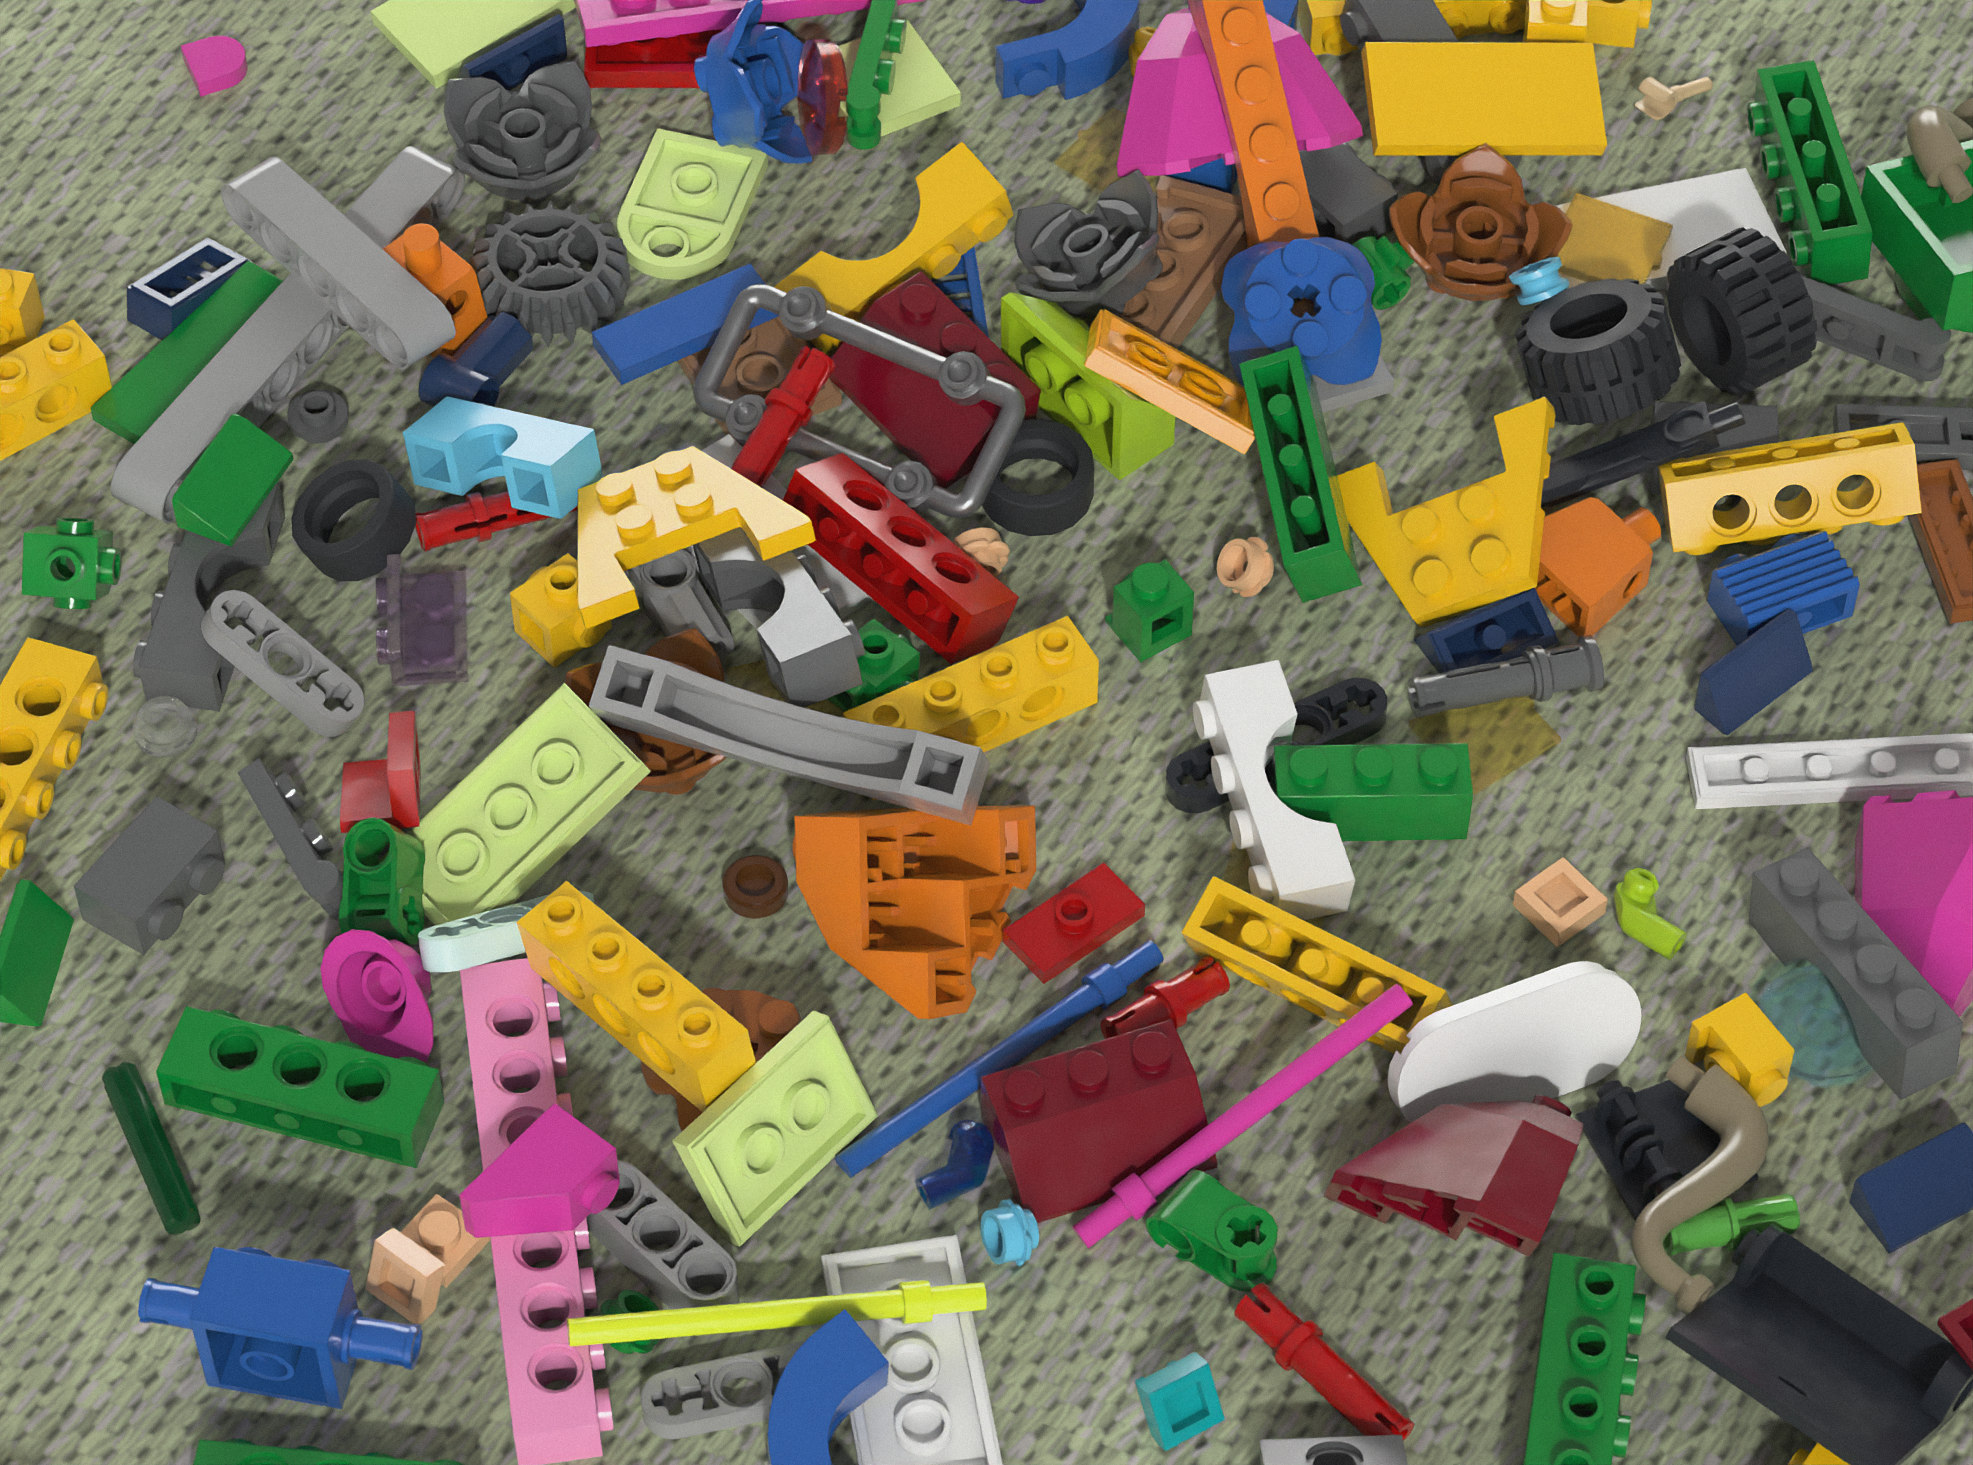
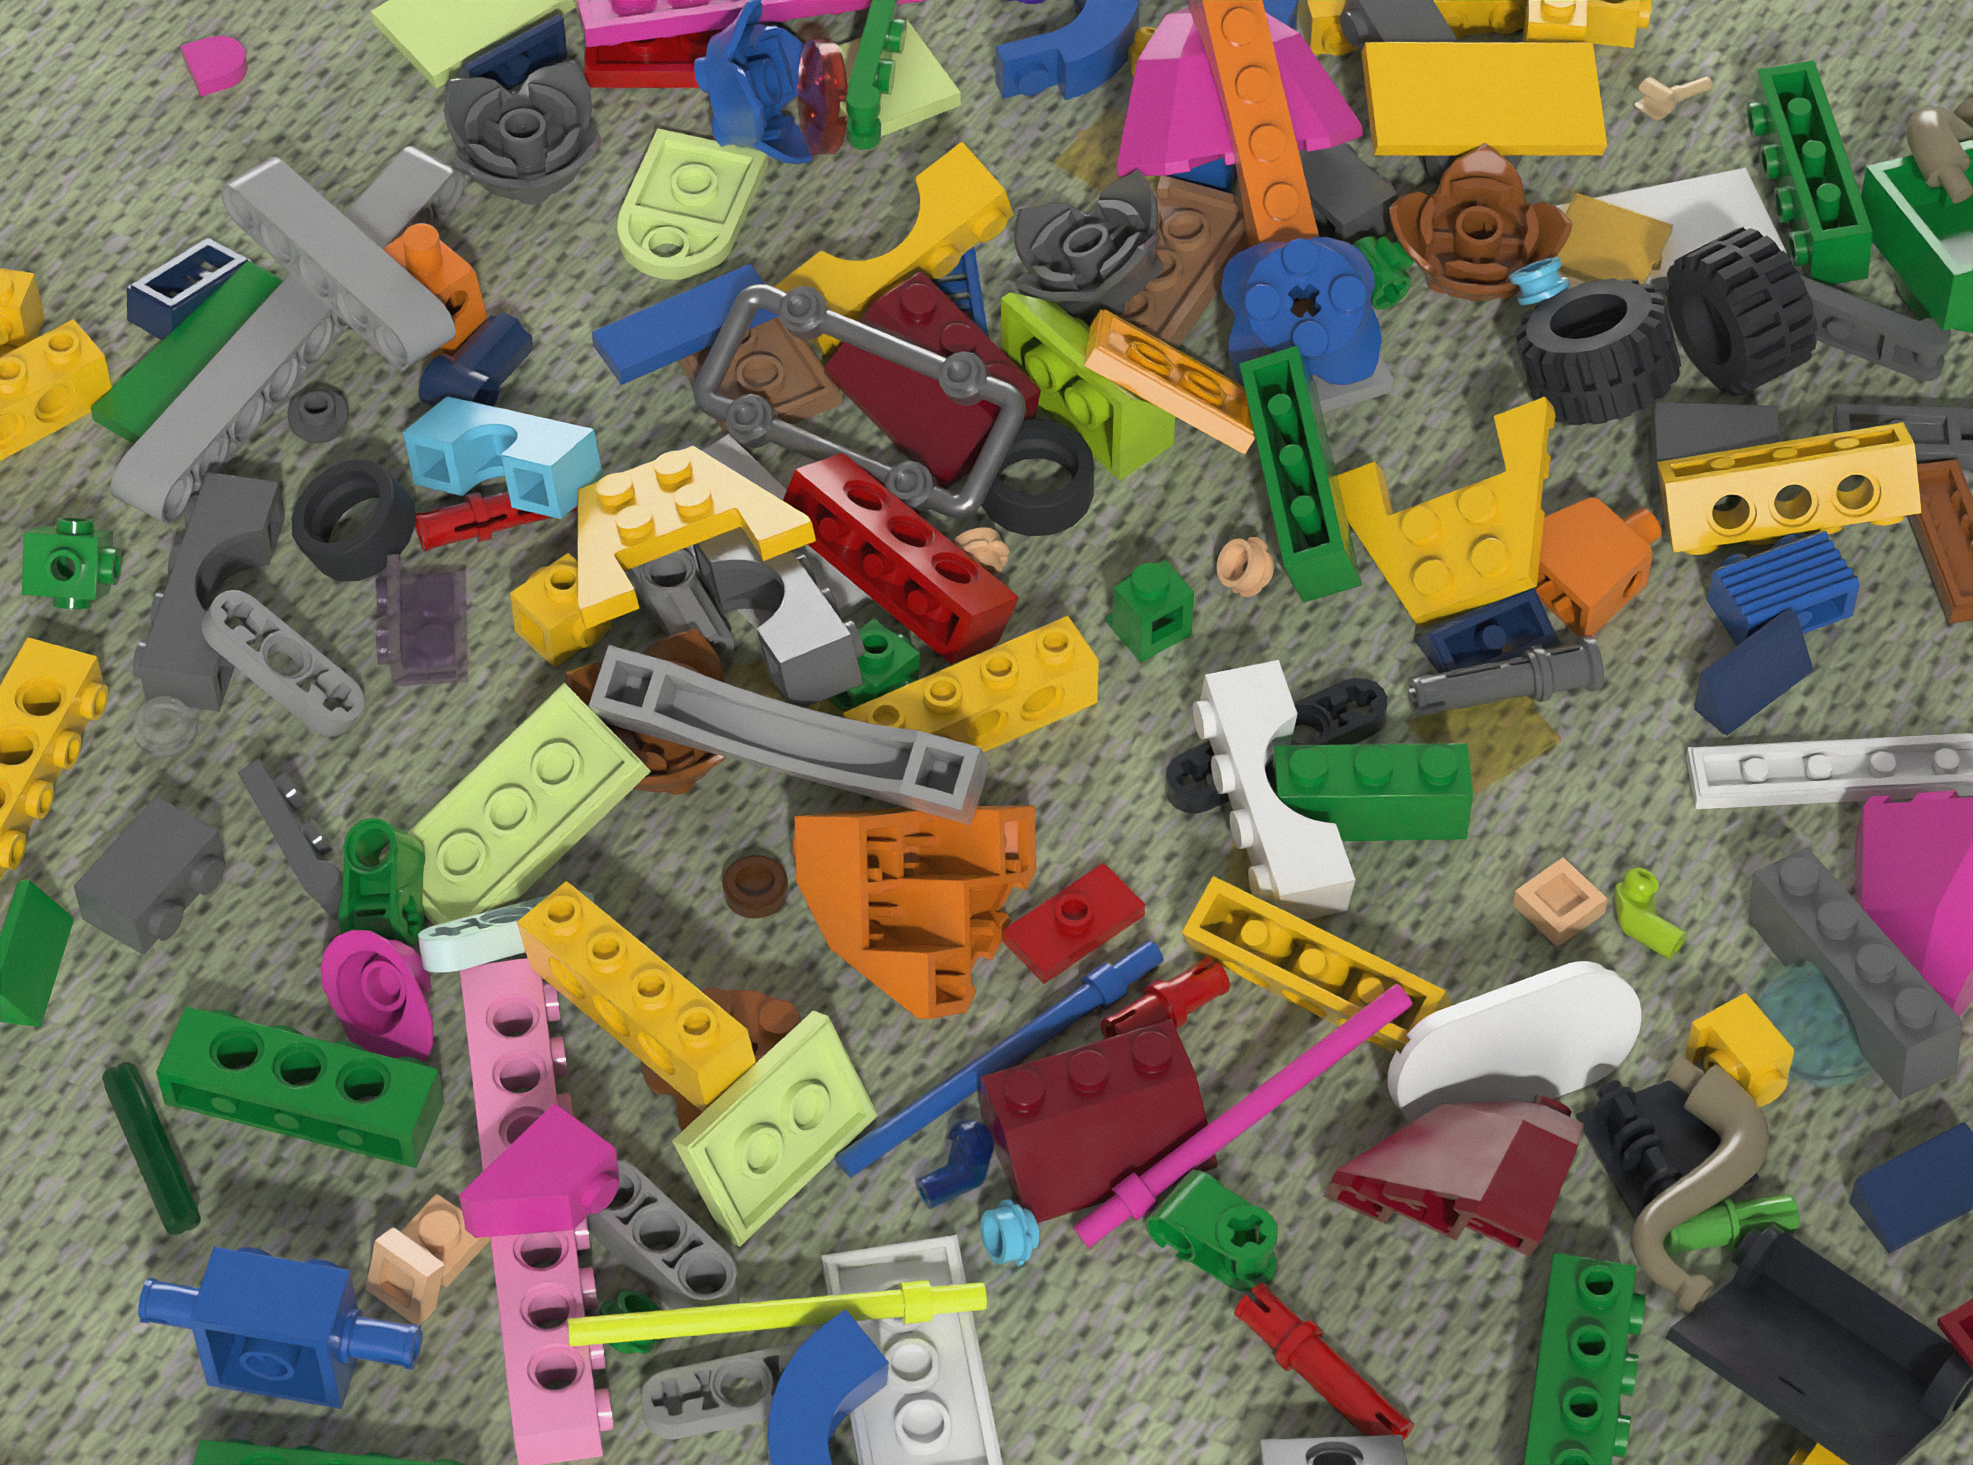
green slope [172,413,294,547] -> none
red panel [340,711,421,833] -> none
dark grey gear [470,200,630,347] -> none
red pin [731,346,836,488] -> none
teal tile [1135,1352,1225,1451] -> none
black piece [1541,401,1746,507] -> none

